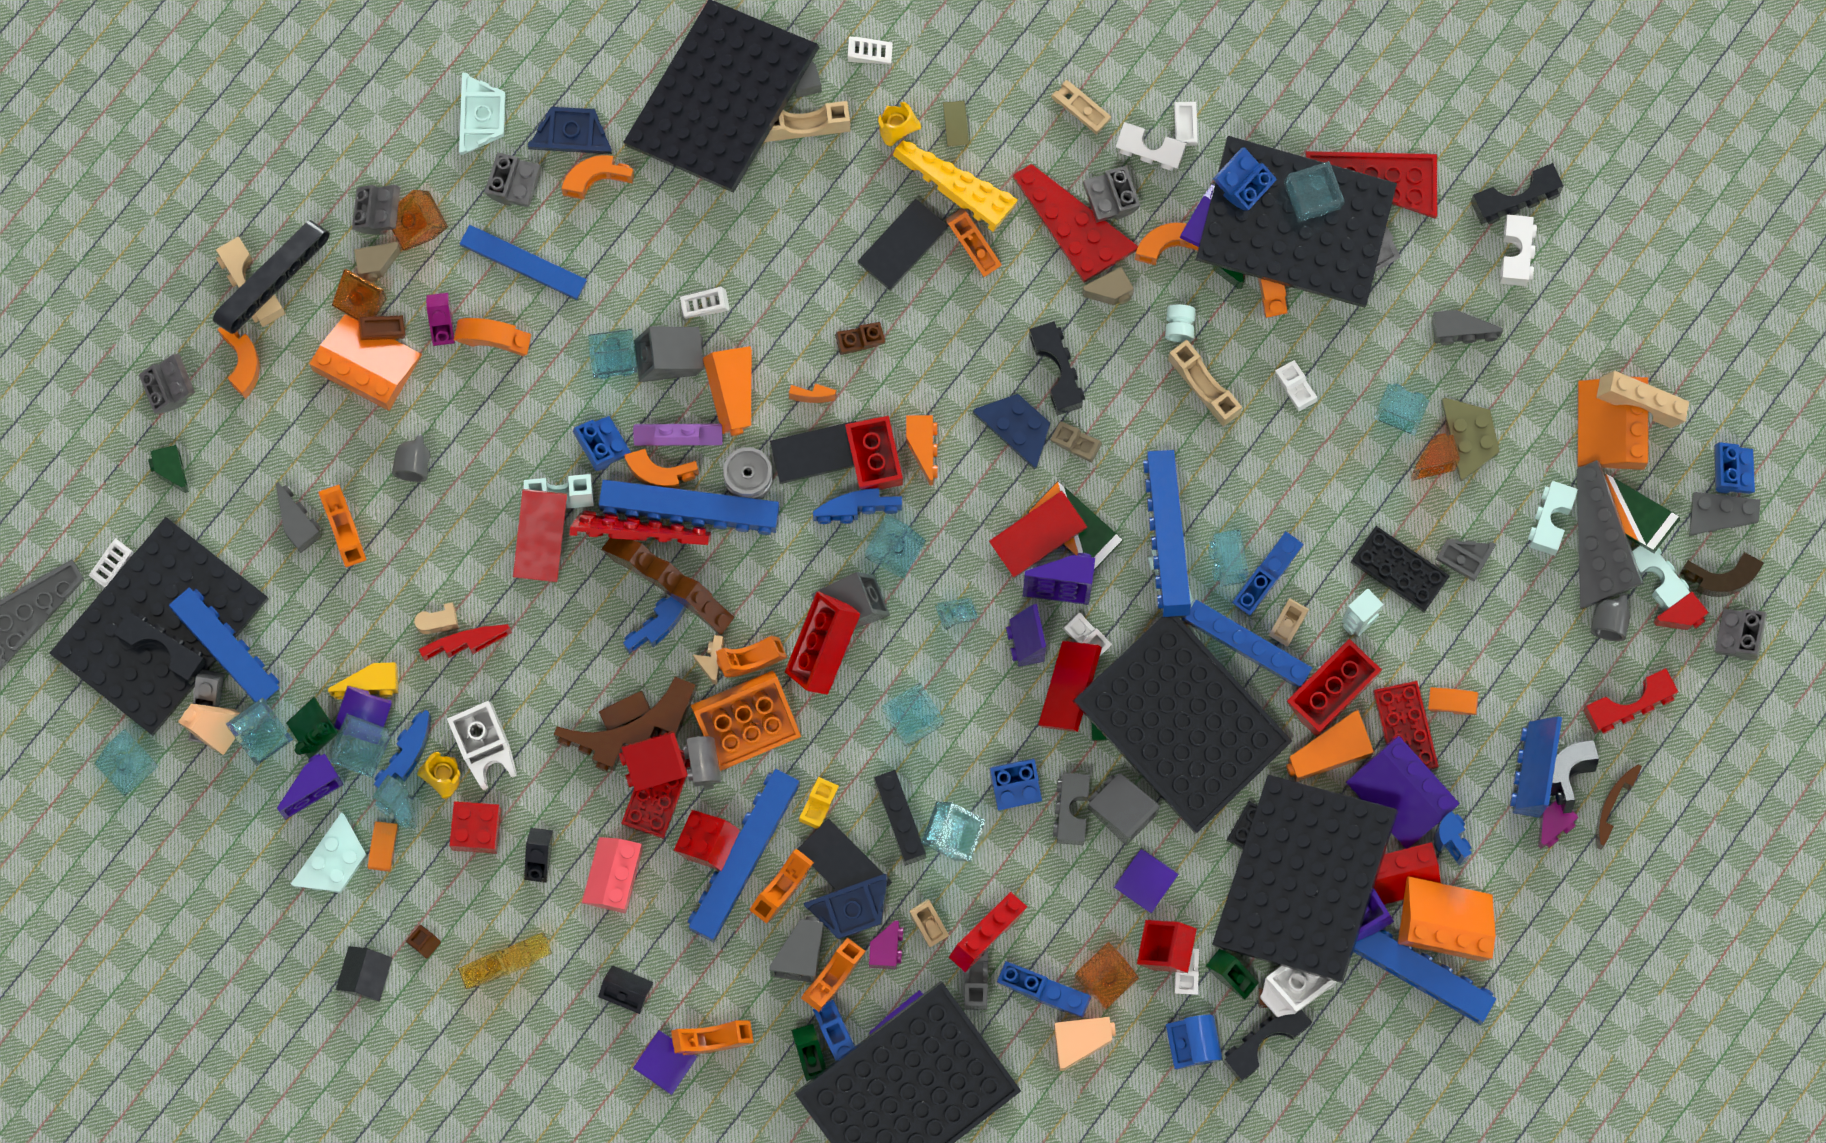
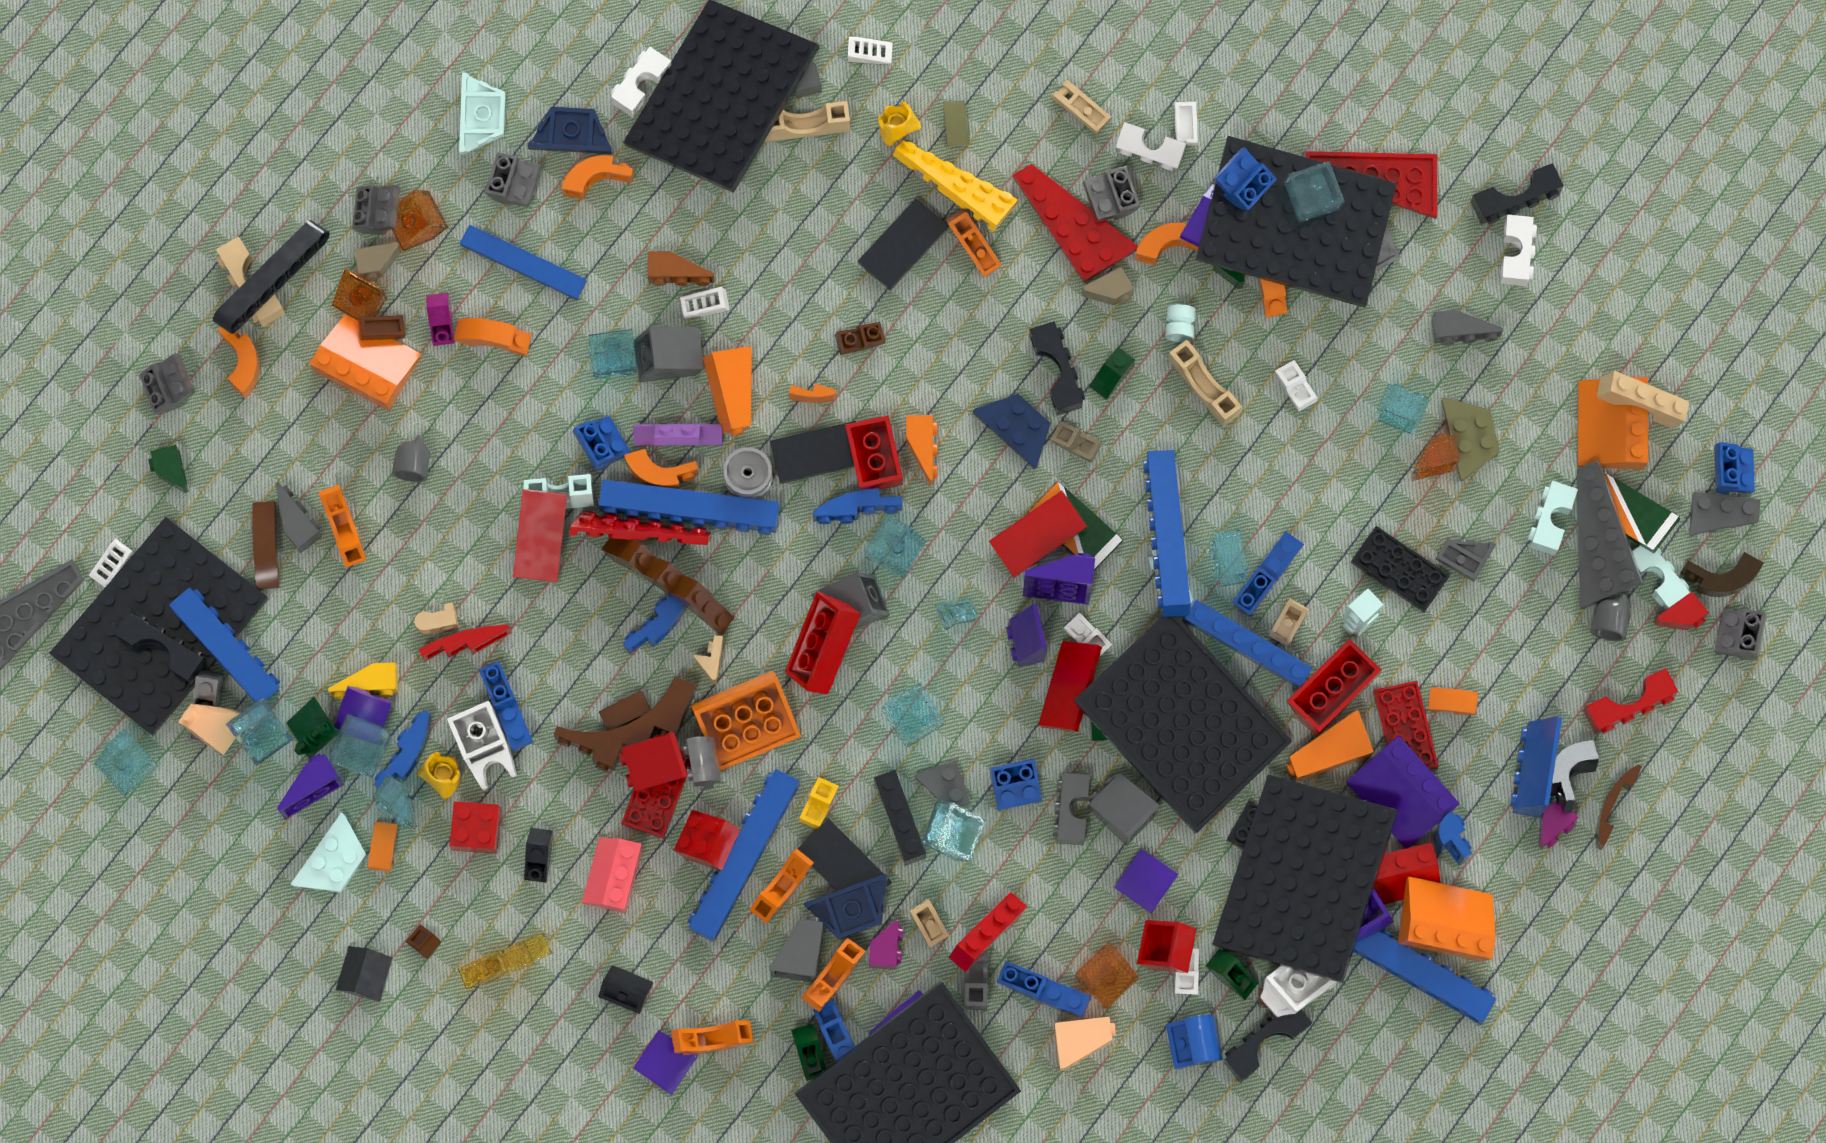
orange arch [716,636,788,678] -> none
none -> reddish brown slope [252,501,280,590]
none -> blue slope [479,661,534,751]
none -> white arch [611,47,671,118]
none -> dark orange slope [648,251,715,286]
none -> dark grey wing [915,761,971,811]
none -> dark green slope [1089,347,1135,400]

